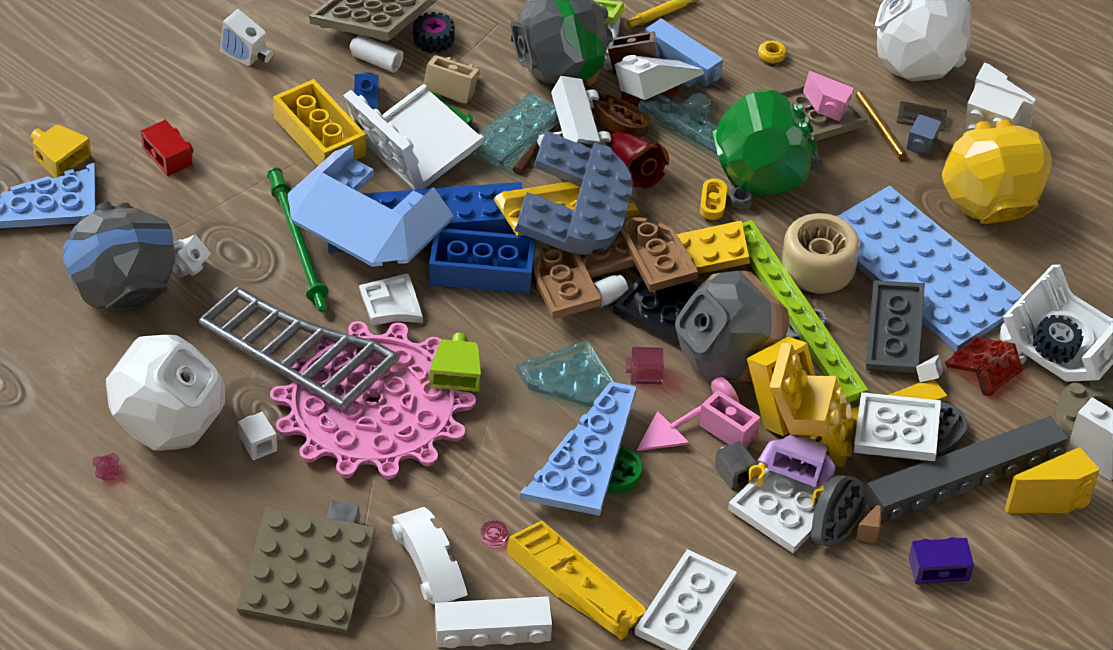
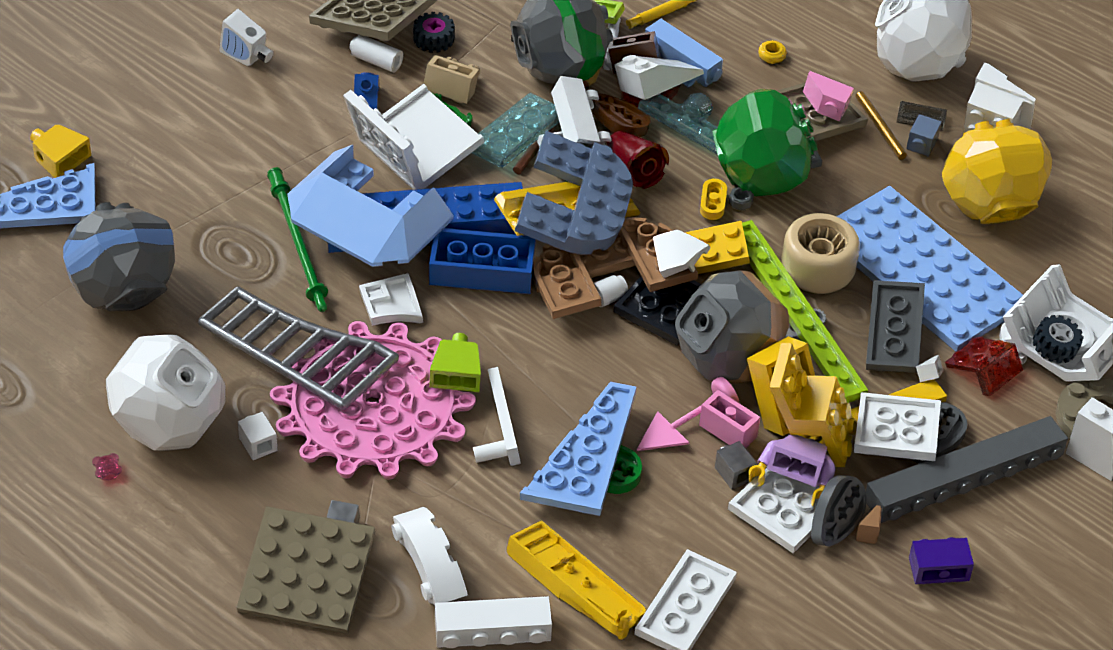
red brick [140,119,193,176] -> none
white brick [172,234,211,278] -> none
yellow brick [273,79,366,166] -> none
clear pink tile [480,520,508,548] -> none
clear light blue plate [517,340,614,407] -> none
clear pink brick [626,347,664,385] -> none
yellow slope [1005,447,1100,514] -> none
none -> white piece [473,367,521,466]
none -> white slope [653,230,711,278]

